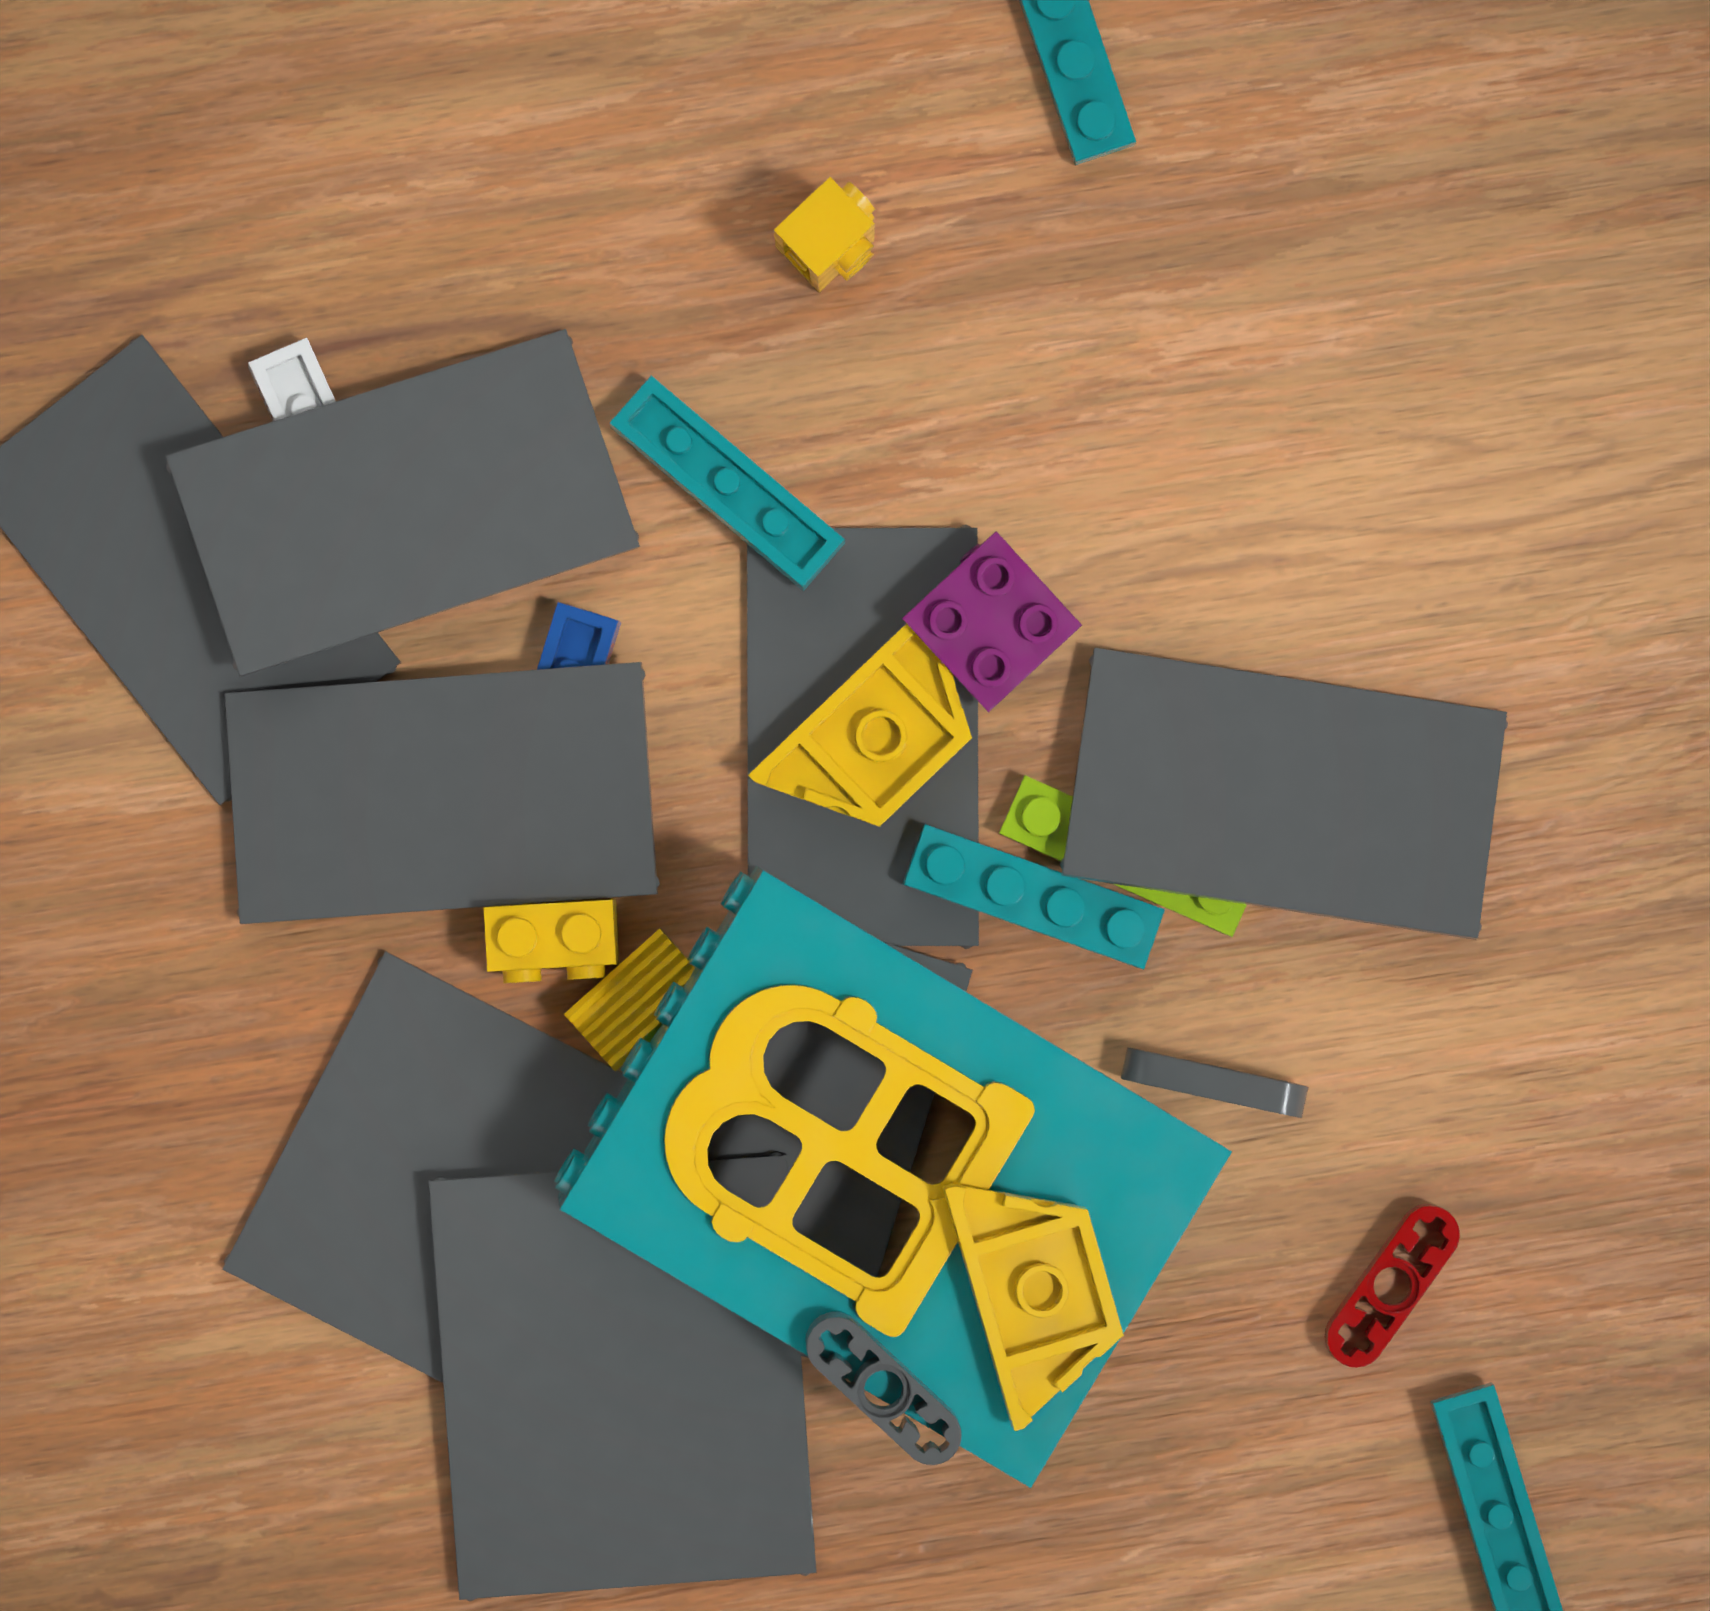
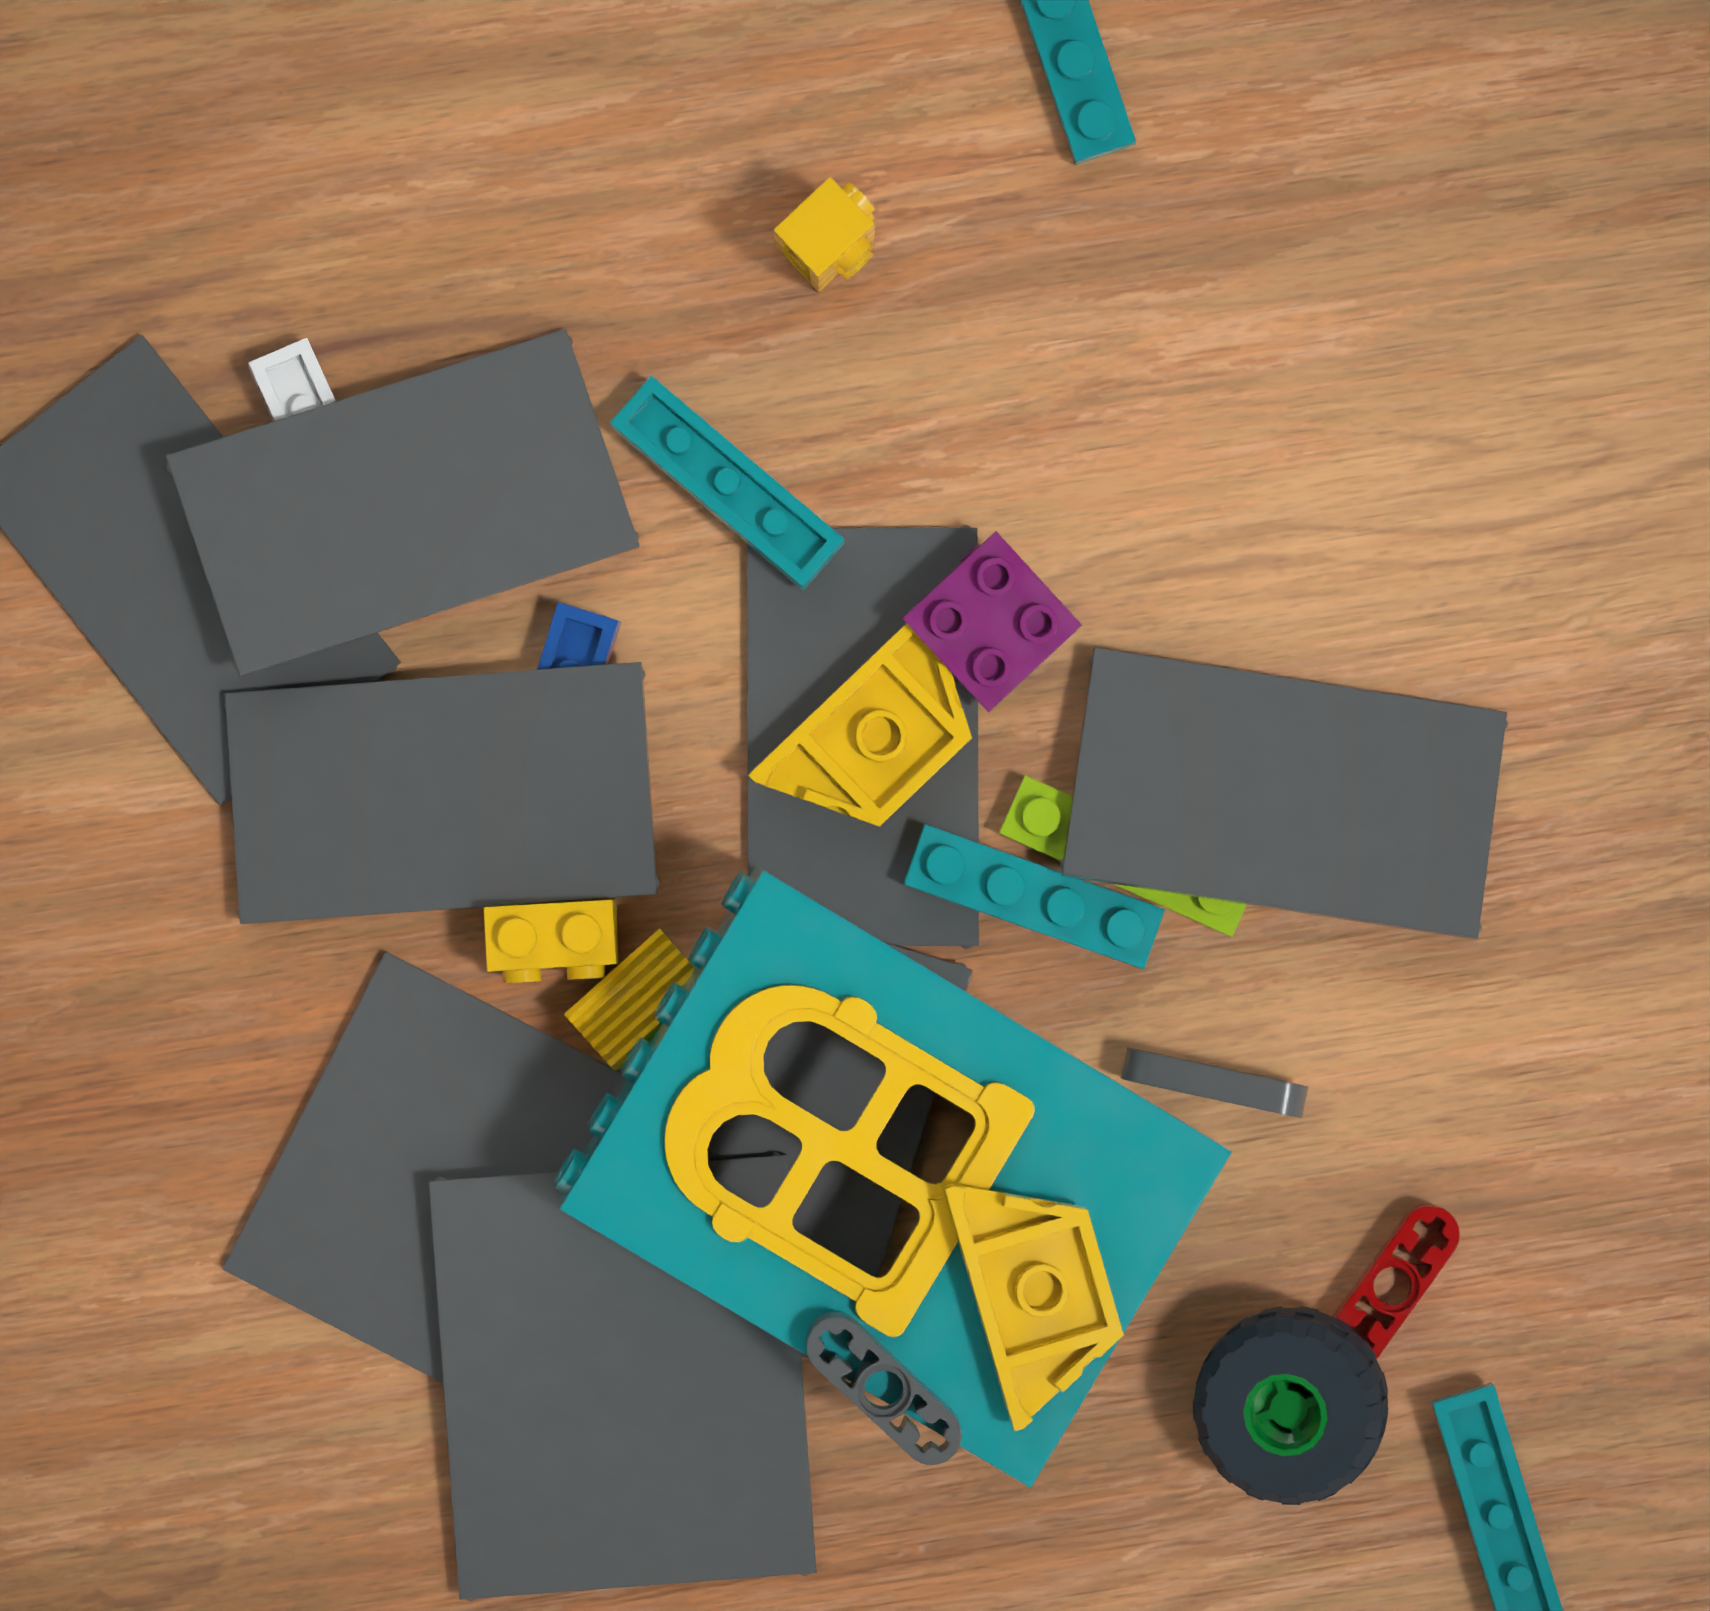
none -> black wheel [1193,1306,1389,1505]

